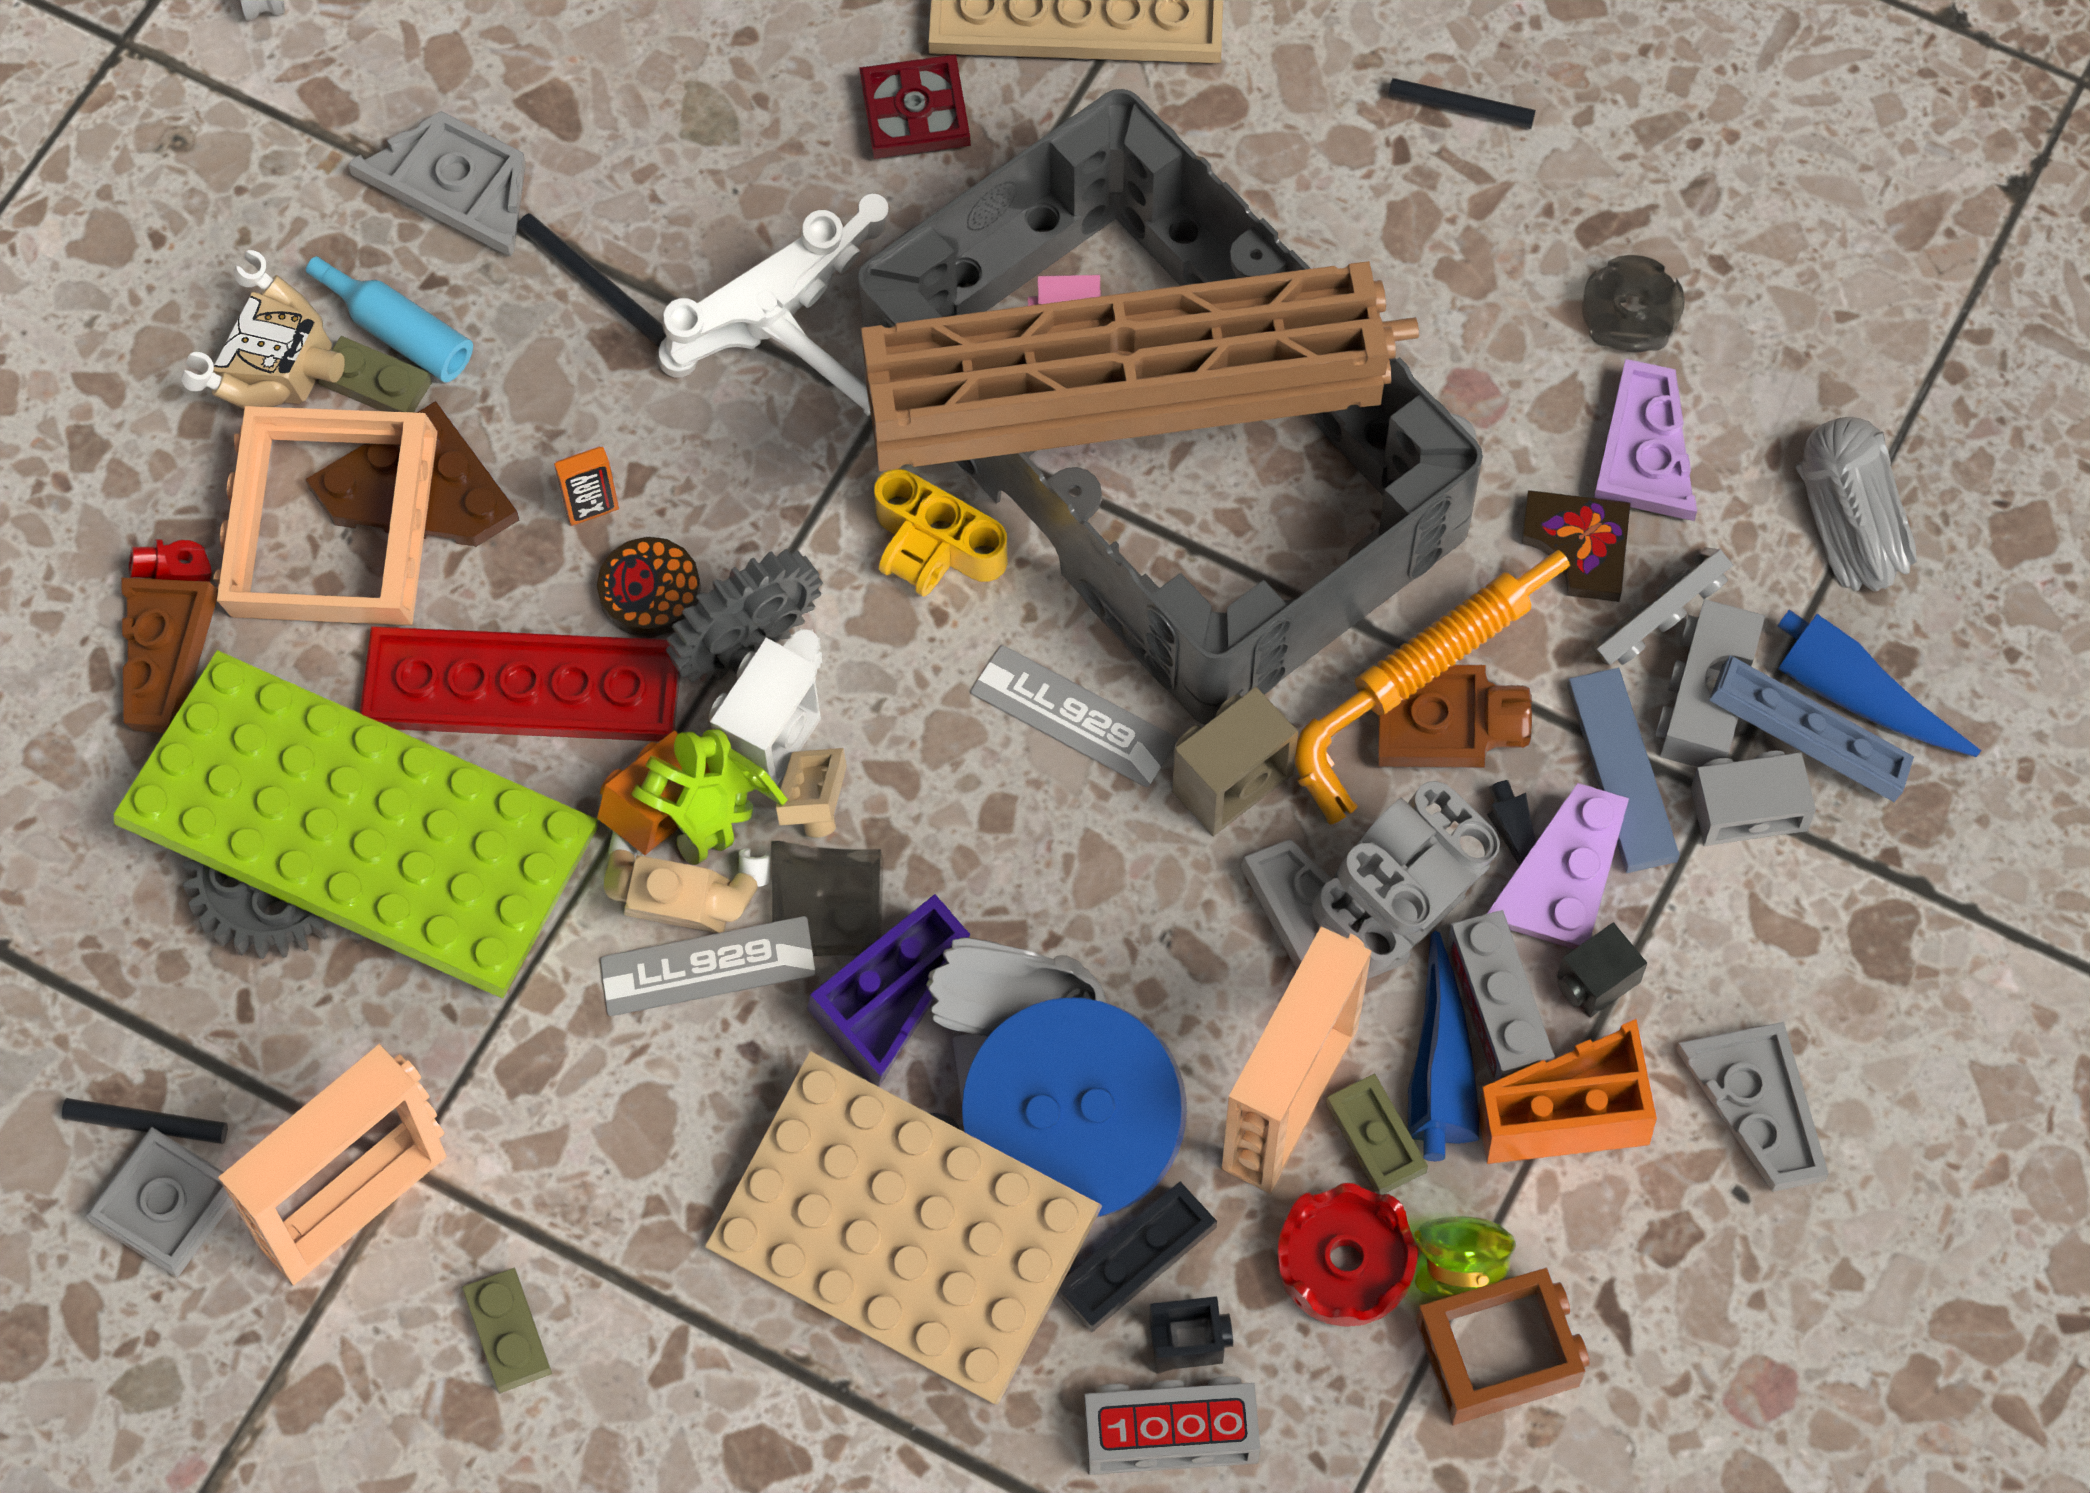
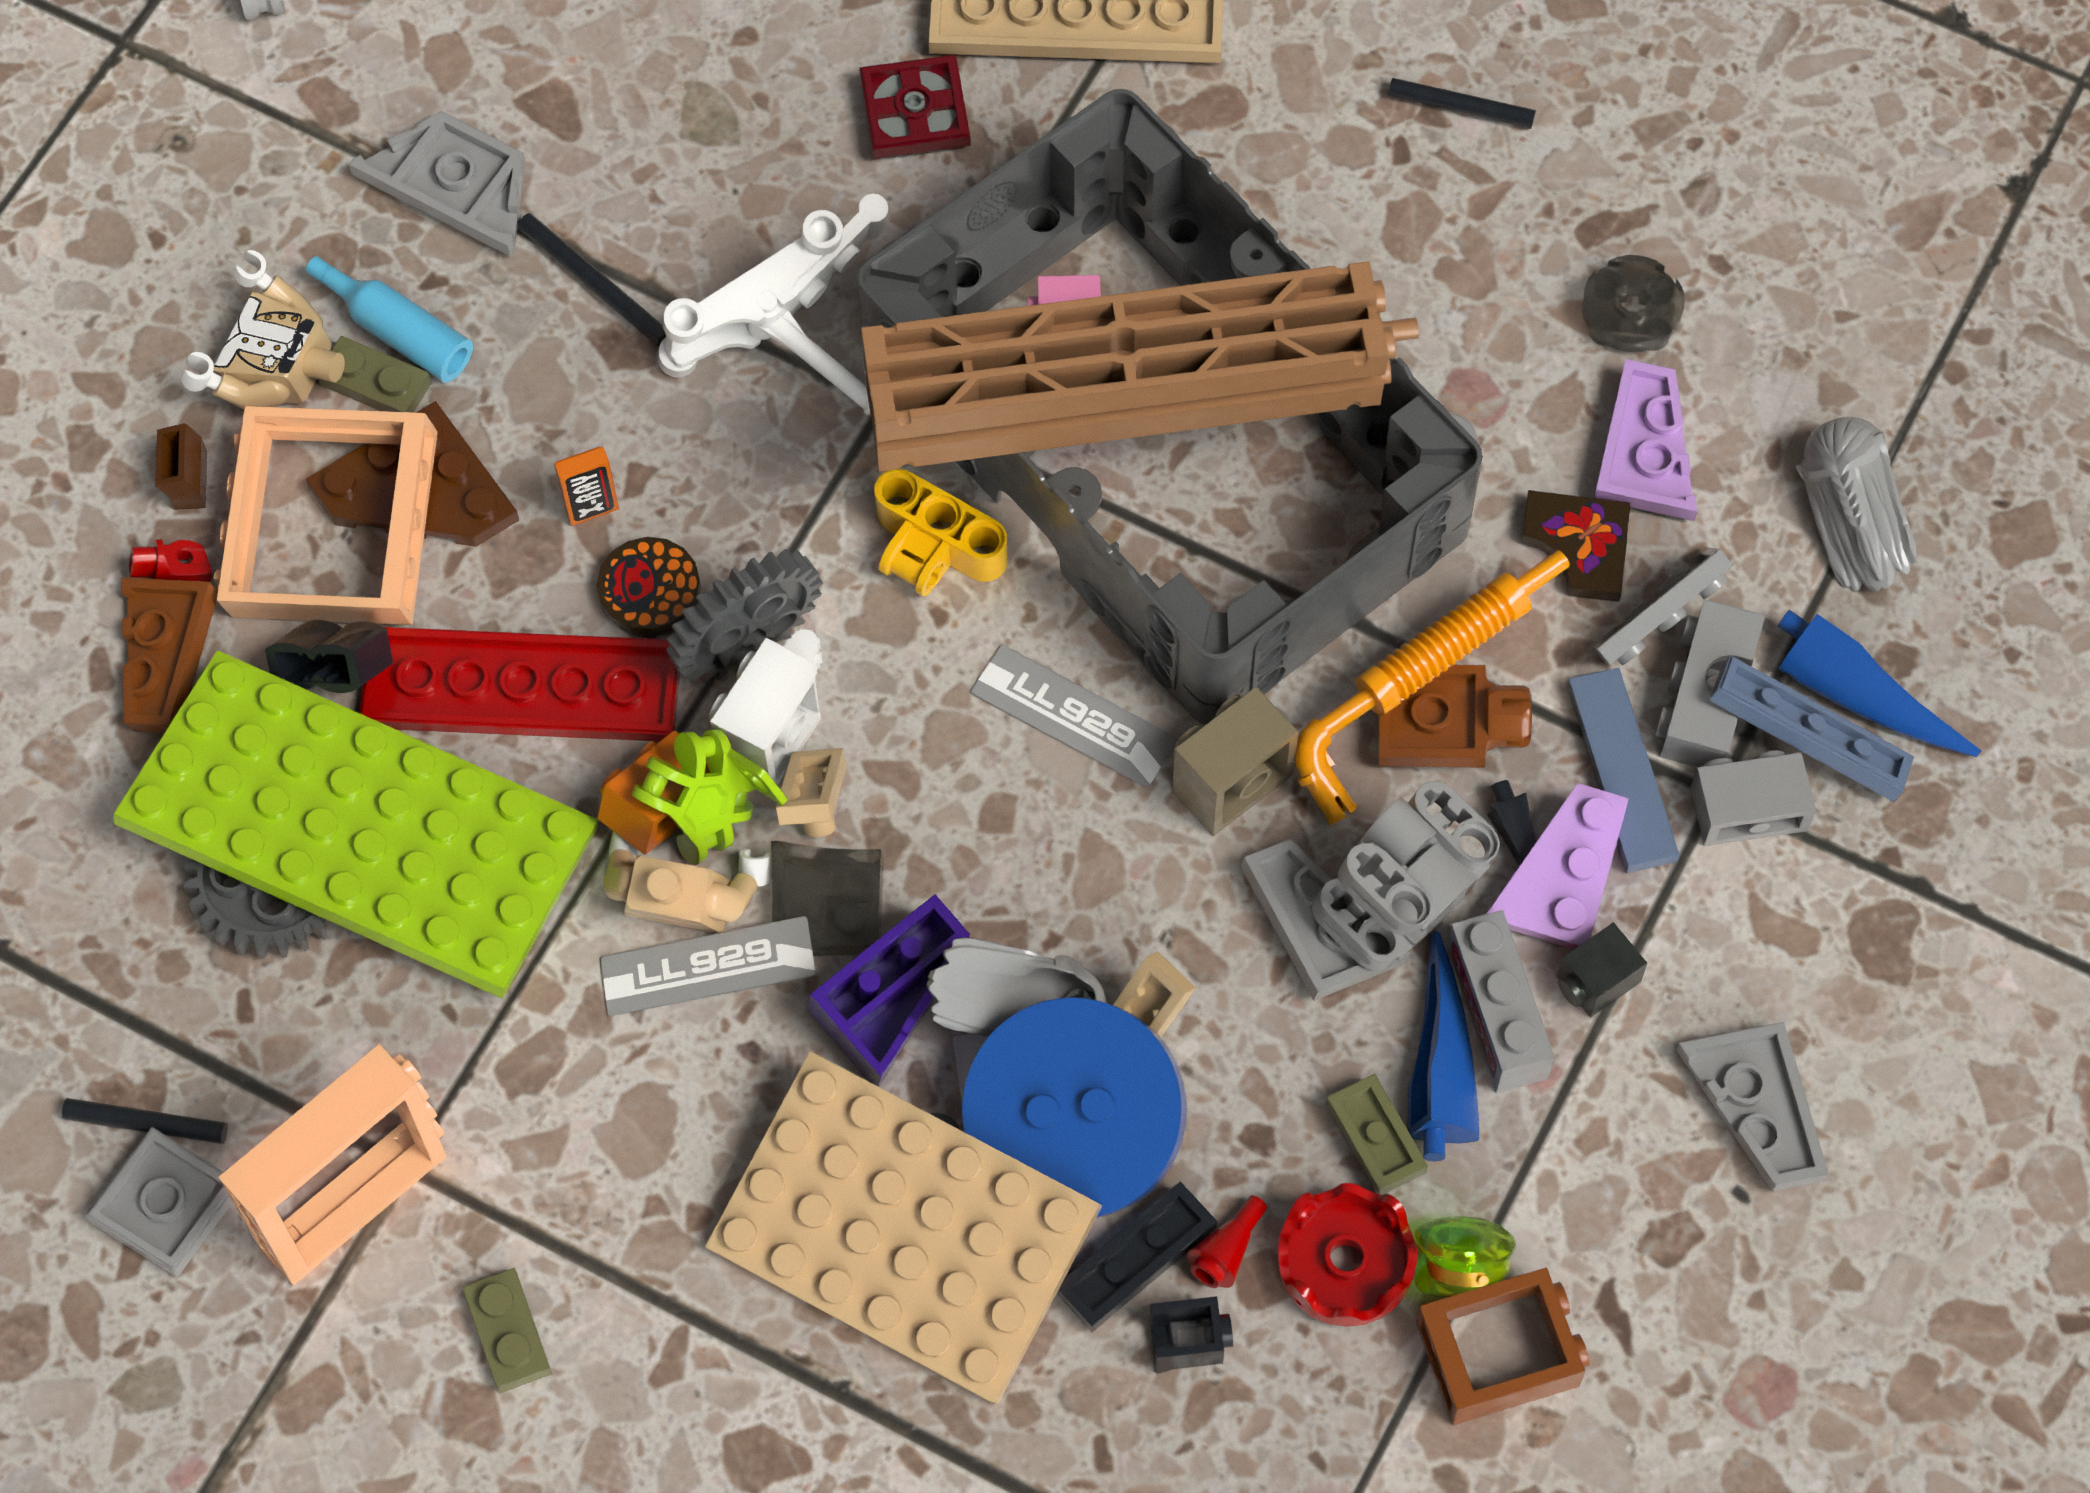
light grey brick [1085,1376,1260,1475] -> none
light nougat window [1222,926,1372,1194] -> none
orange wedge [1478,1019,1657,1164] -> none
none -> reddish brown piece [155,423,207,510]
none -> black brick [265,620,394,693]
none -> tan tile [1113,952,1196,1038]
none -> red cone [1187,1195,1268,1288]

